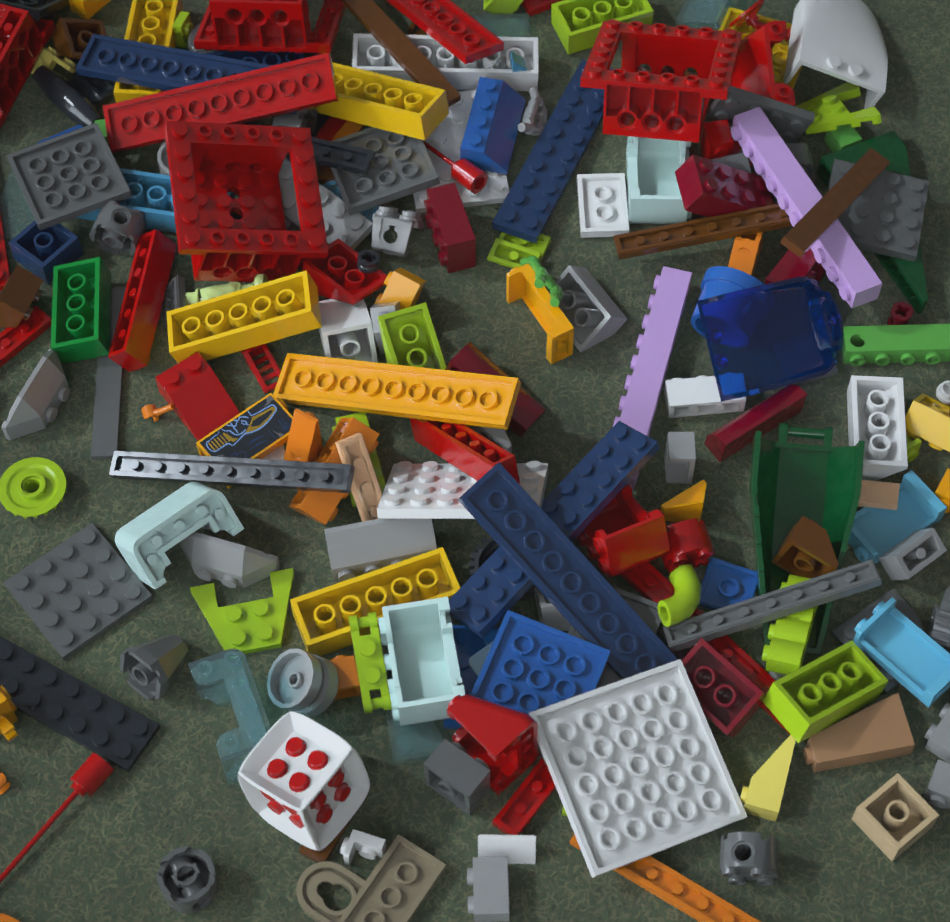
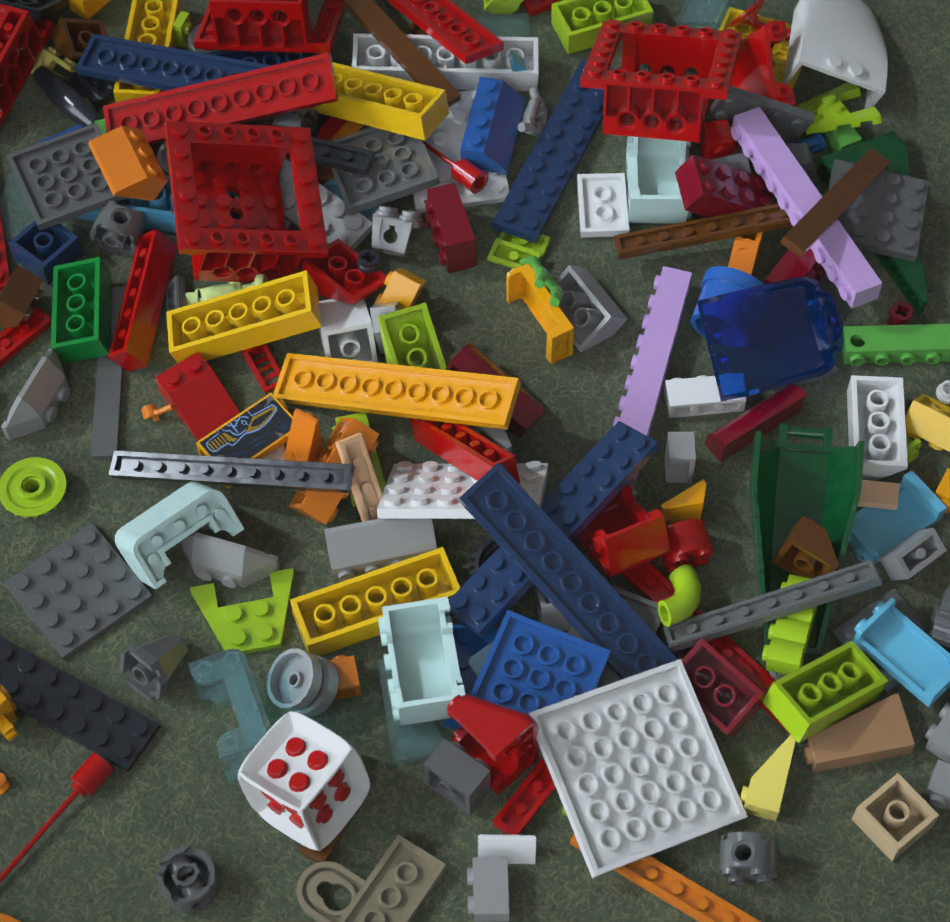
white bracket [340,829,387,865] -> none
lime plate [348,612,392,714] -> none
blue tile [699,557,758,610] -> none
none -> orange slope [88,126,168,201]
none -> blue bush [795,133,826,154]

